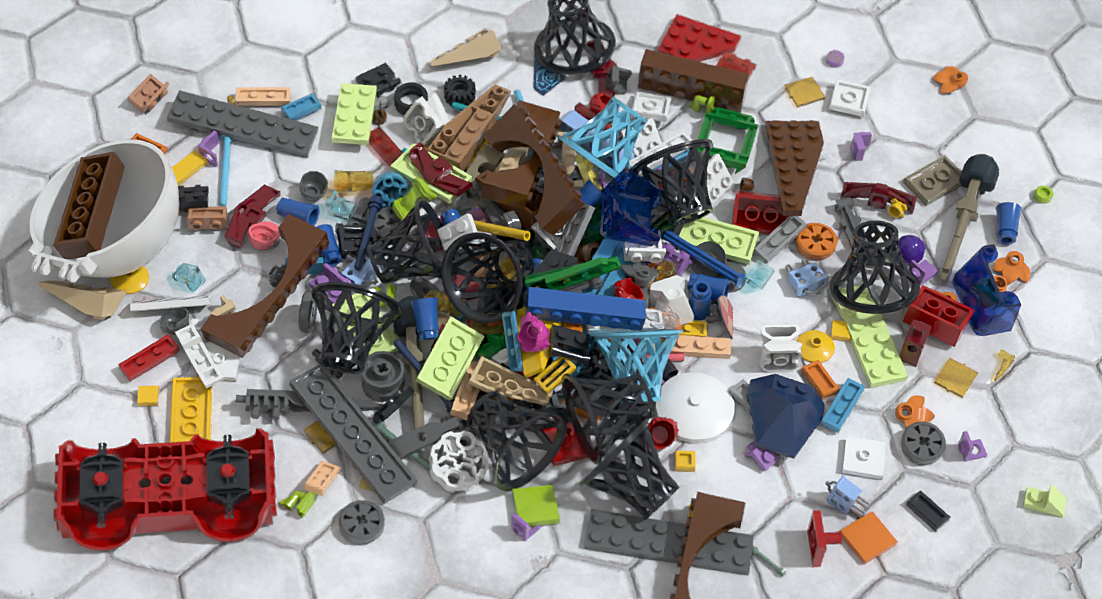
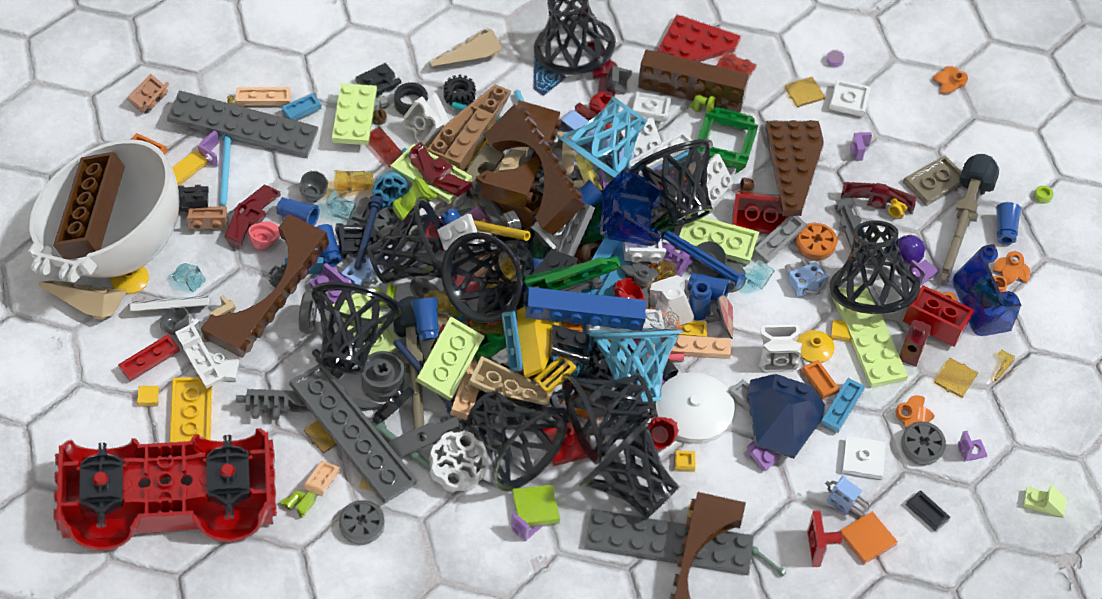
dark pink hair [517,312,550,353] -> none

